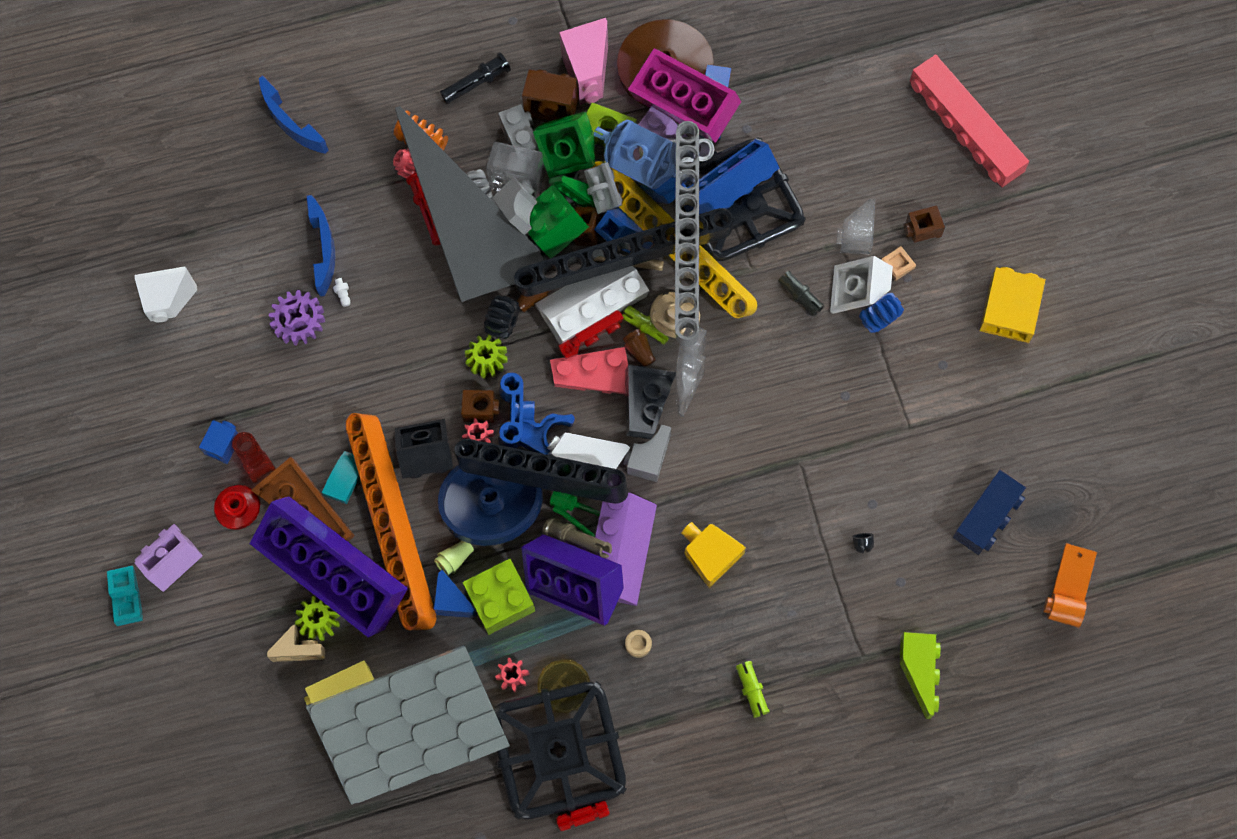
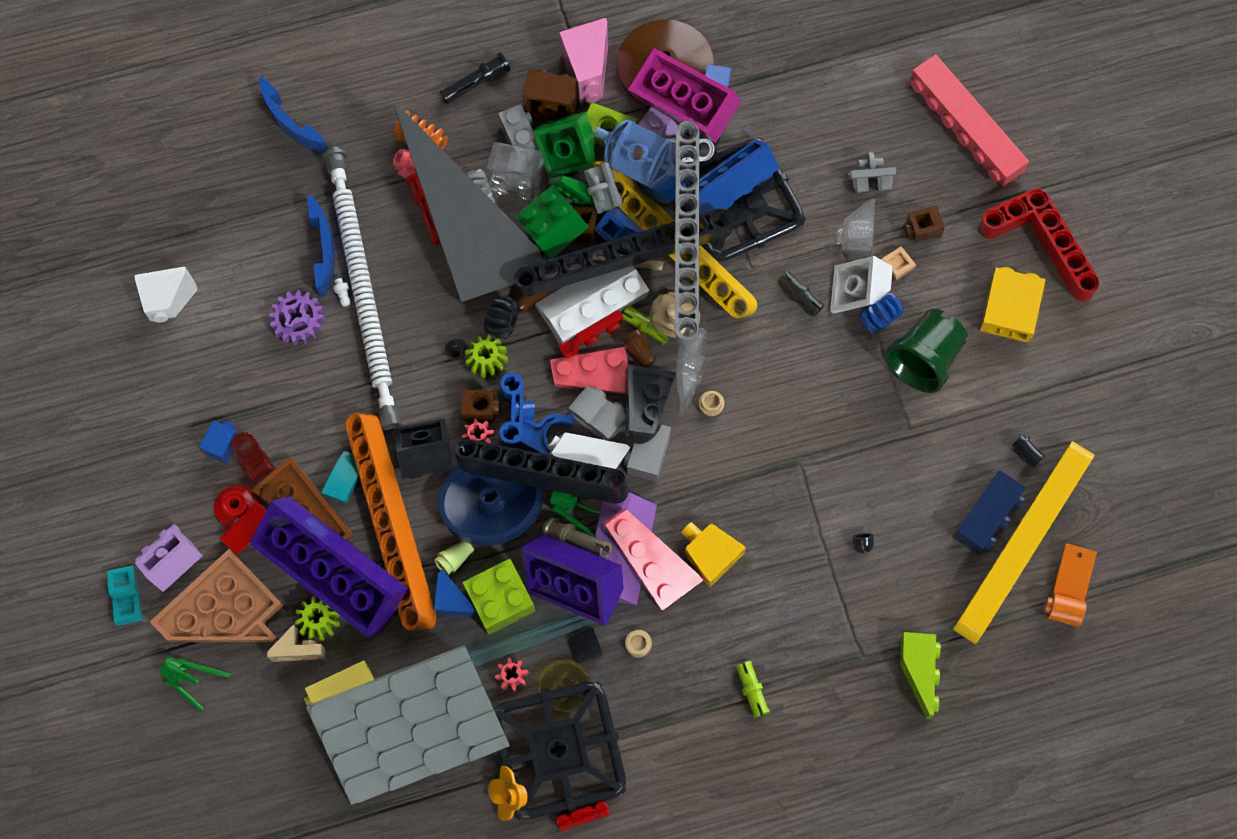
light grey arch [492,177,537,235] -> none
none -> nougat wing [150,549,283,642]
none -> green plant [159,657,231,712]
none -> red slope [219,502,267,557]
none -> white hose [322,146,401,431]
none -> black hinge [445,338,467,360]
none -> light orange plate [488,766,527,821]
none -> light grey brick [568,385,626,441]
none -> black slope [569,627,603,664]
none -> wing [603,508,704,610]
none -> tan plate [699,391,724,416]
none -> light grey hips [848,152,896,193]
none -> dark green piece [885,309,968,393]
none -> yellow beam [953,441,1095,645]
none -> red beam [979,188,1100,302]
none -> black pin [1012,434,1046,468]

